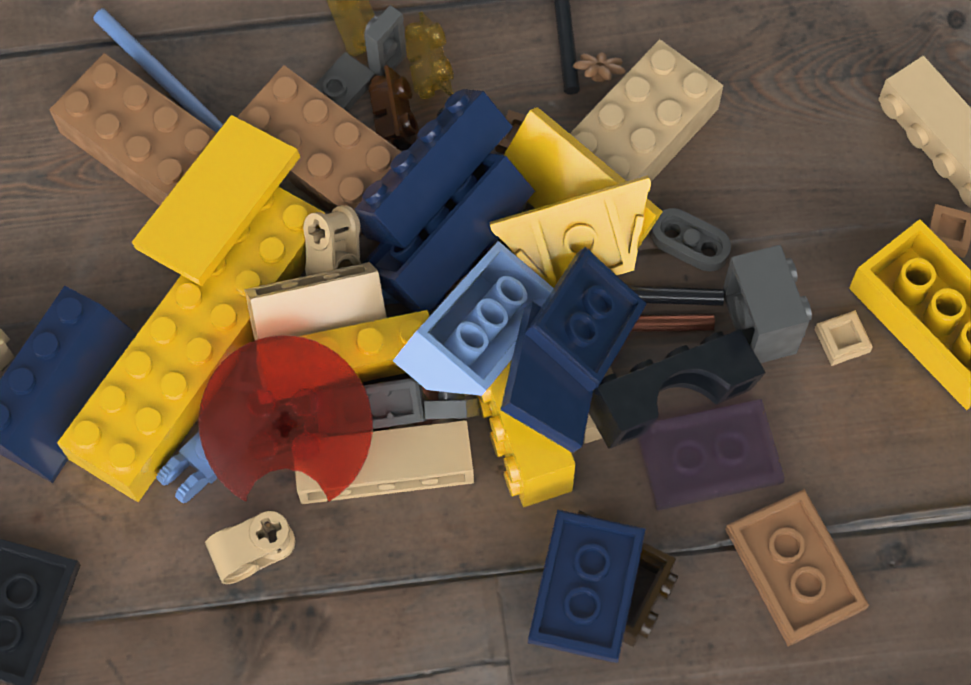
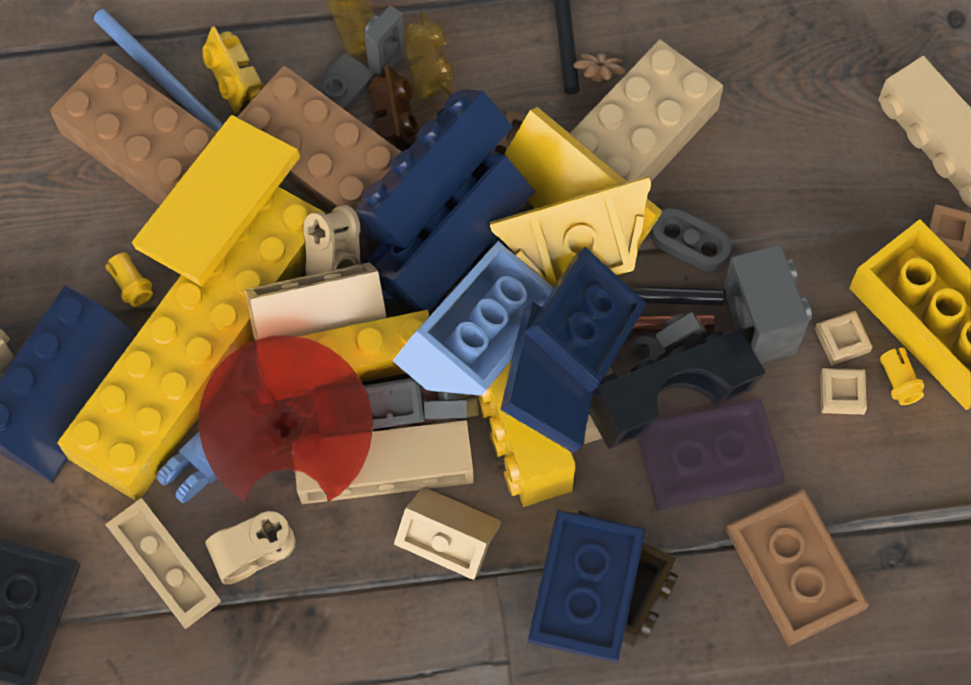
none -> yellow pin [105,252,153,307]
none -> tan plate [105,498,221,630]
none -> yellow hinge [202,27,264,114]
none -> tan panel [394,487,501,580]
none -> dark grey plate [629,312,709,363]
none -> tan tile [820,368,867,415]
none -> yellow pin [880,348,925,405]

